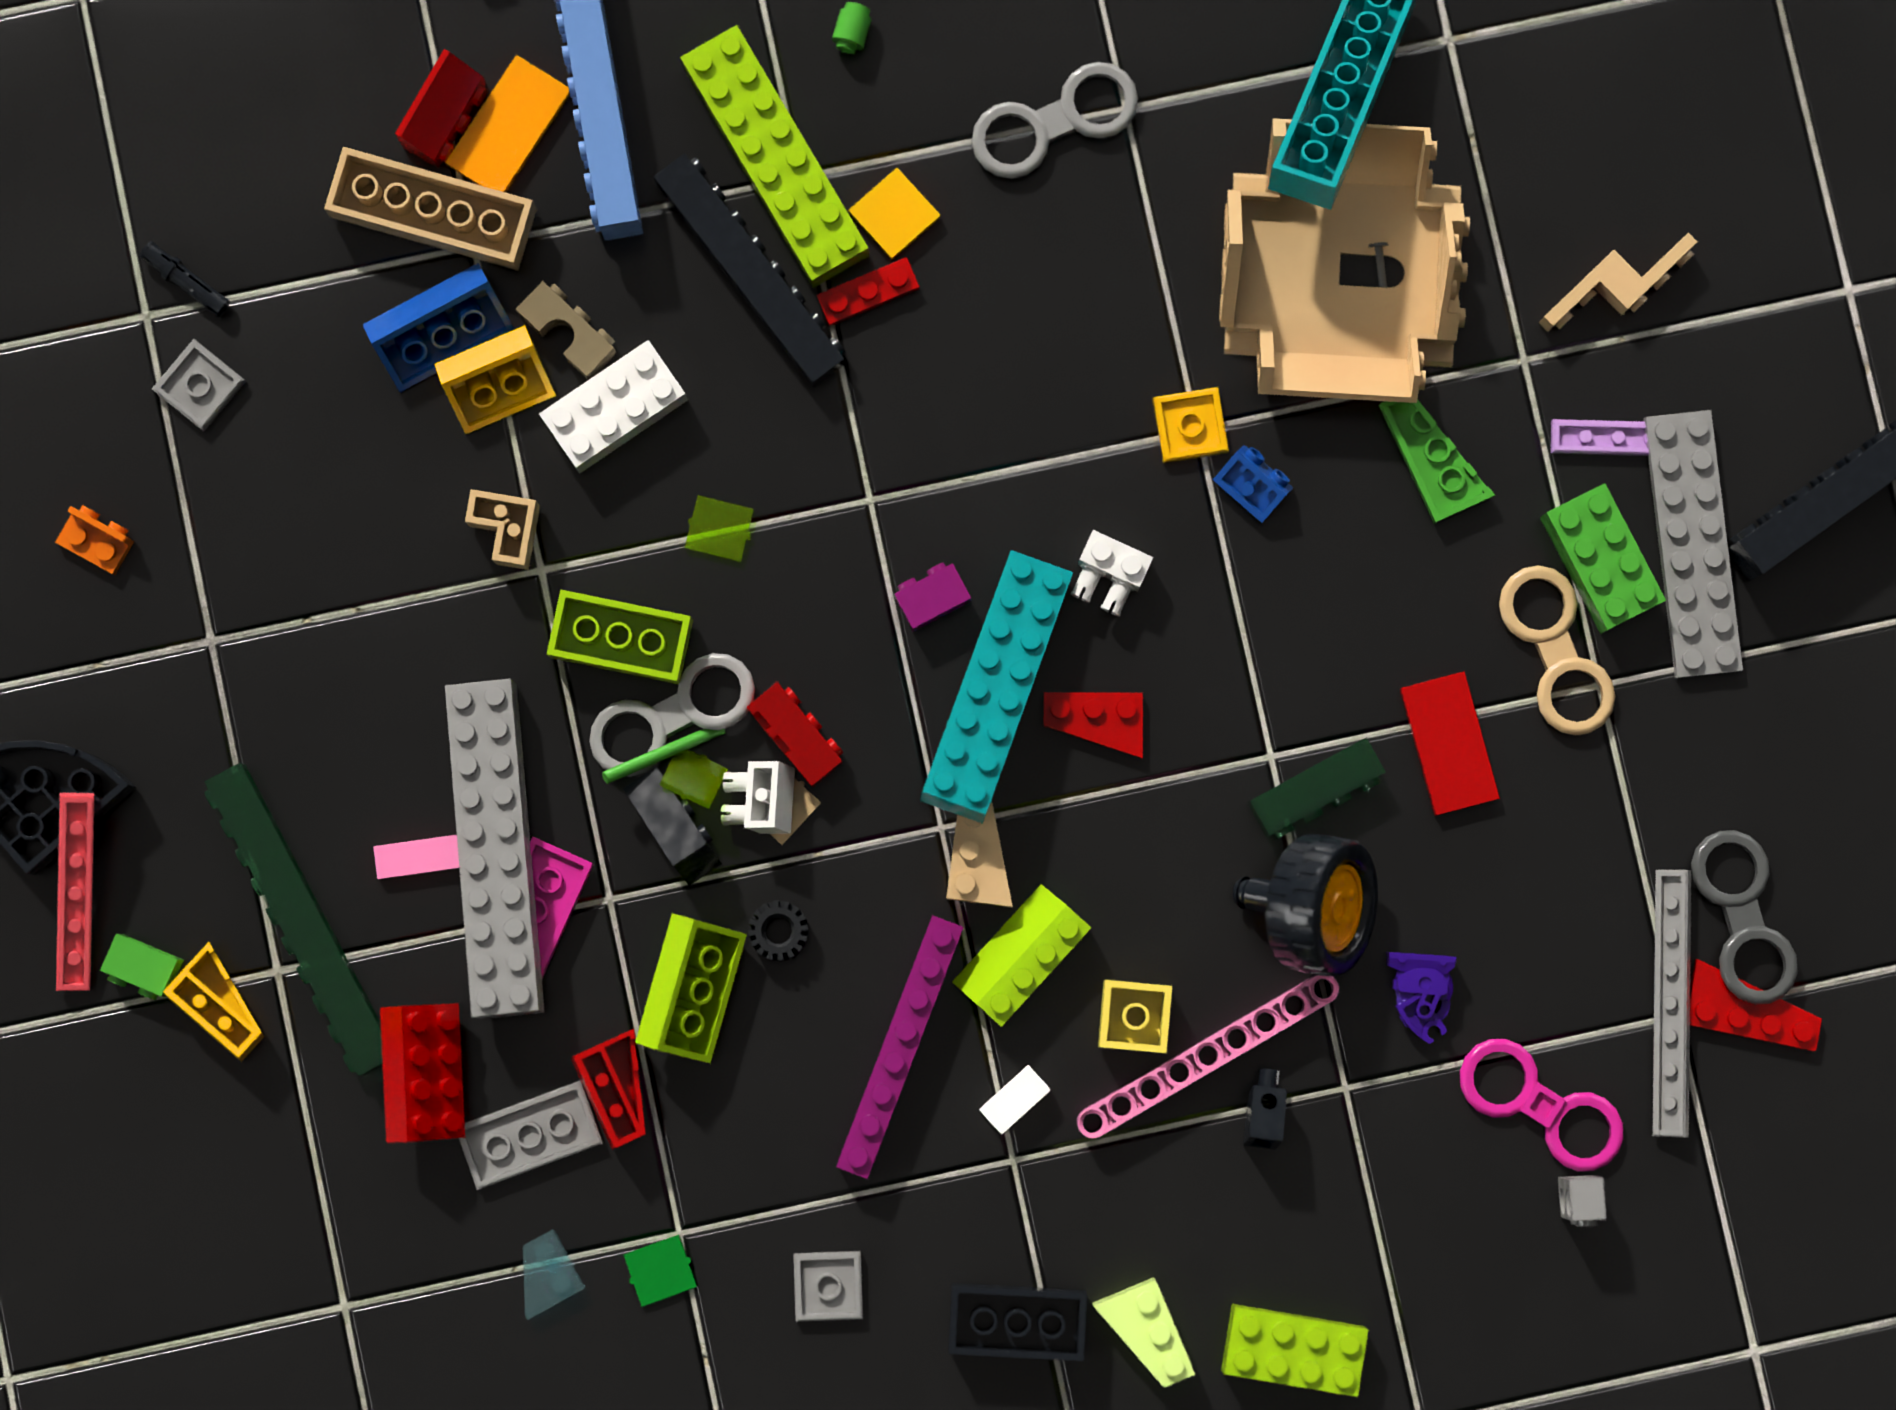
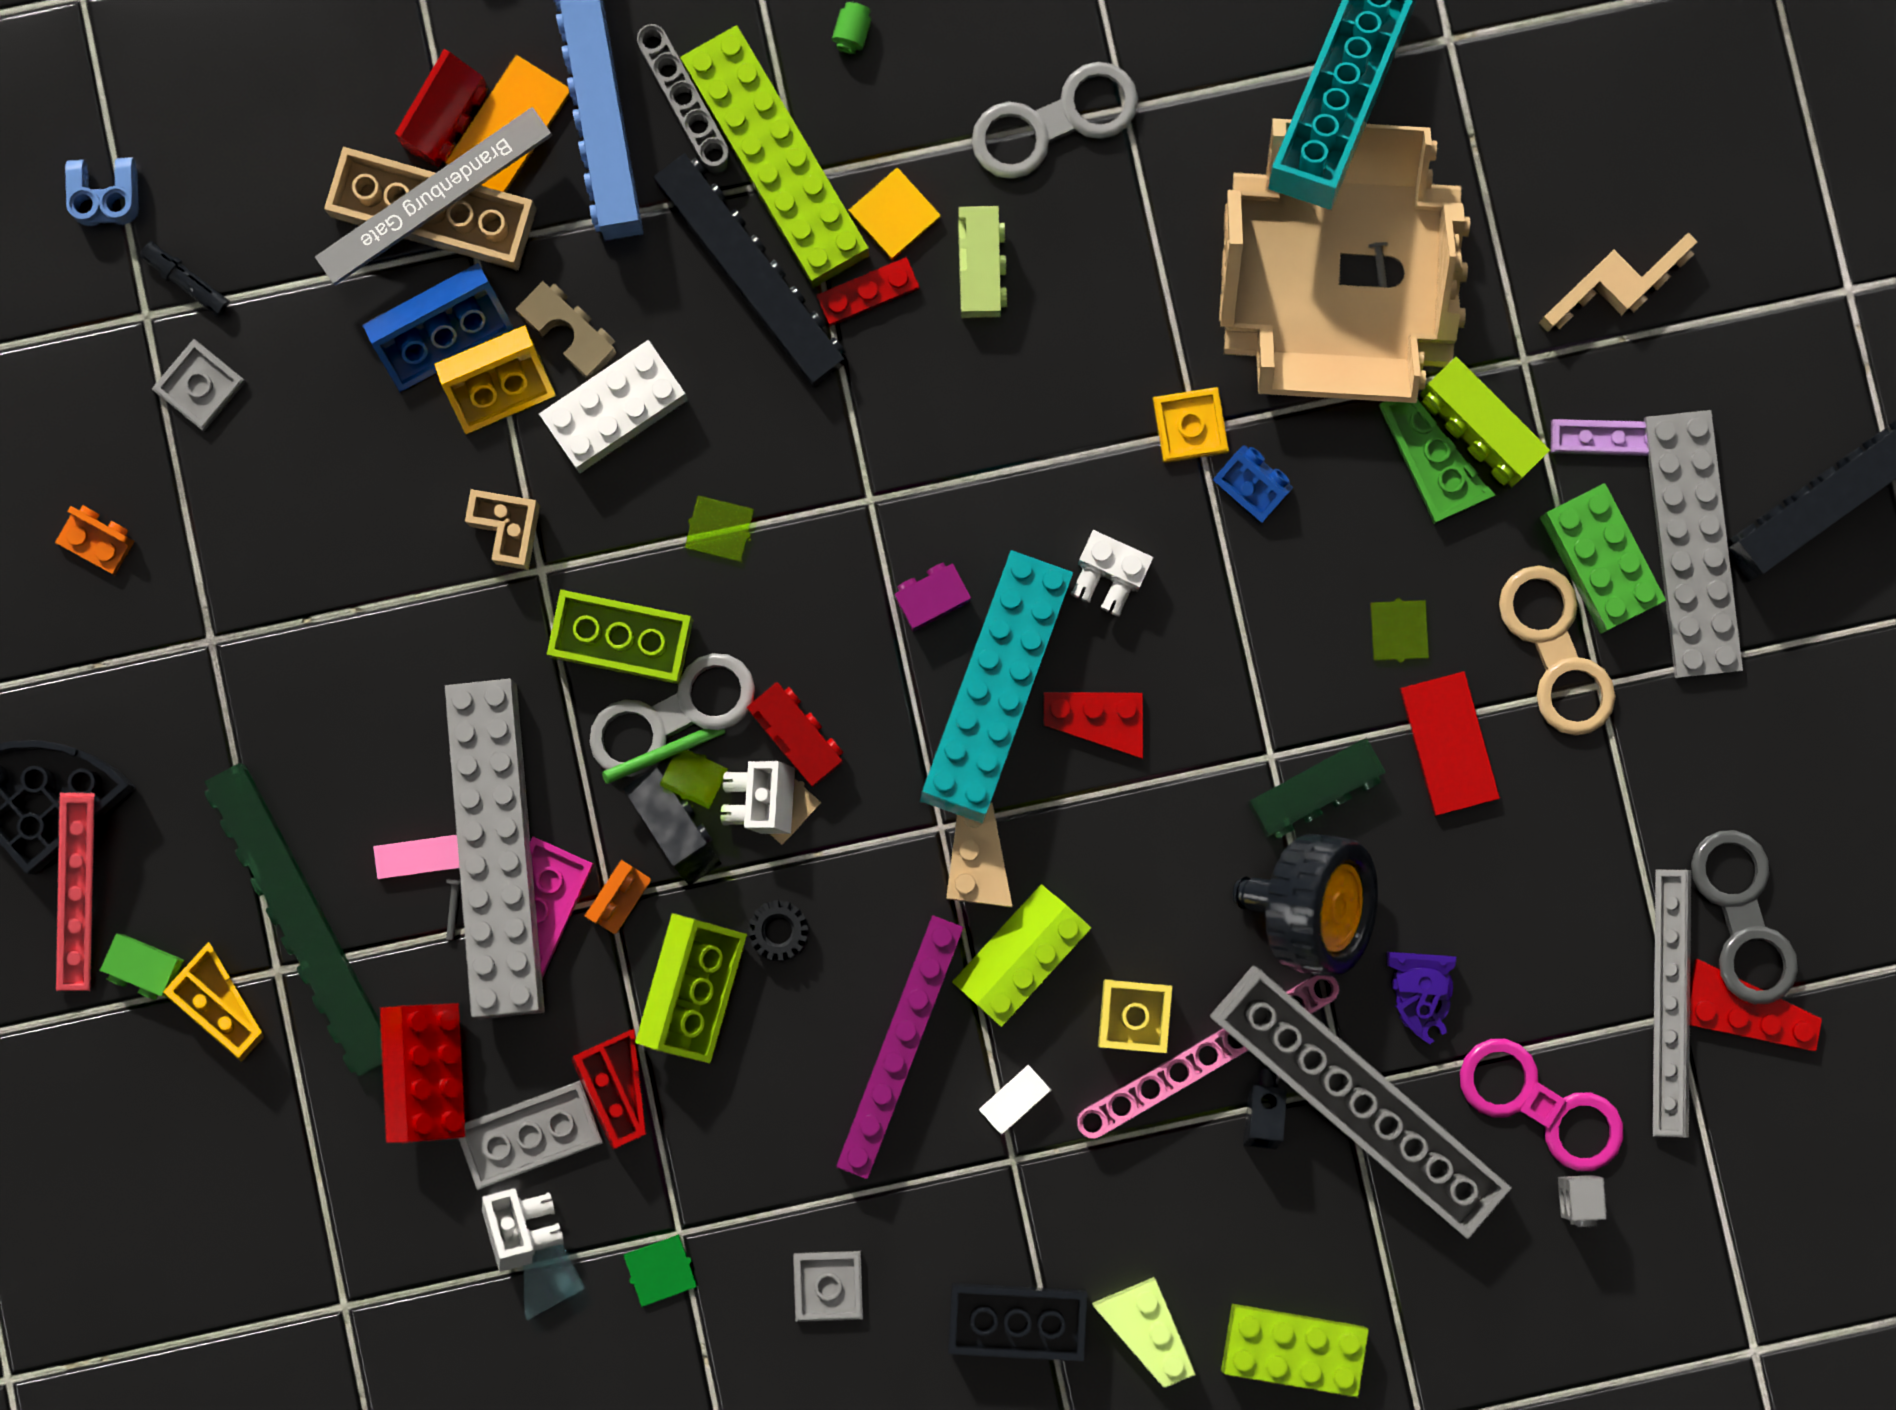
none -> medium blue piece [65,158,139,226]
none -> light grey tile [315,107,552,286]
none -> dark grey pin [446,879,461,940]
none -> white brick [482,1188,564,1272]
none -> orange bracket [585,860,651,934]
none -> light grey beam [637,24,730,174]
none -> yellowish green wedge [958,206,1007,318]
none -> light grey brick [1210,965,1511,1239]
none -> clear neon green piece [1370,598,1429,663]
none -> lime brick [1420,357,1550,487]

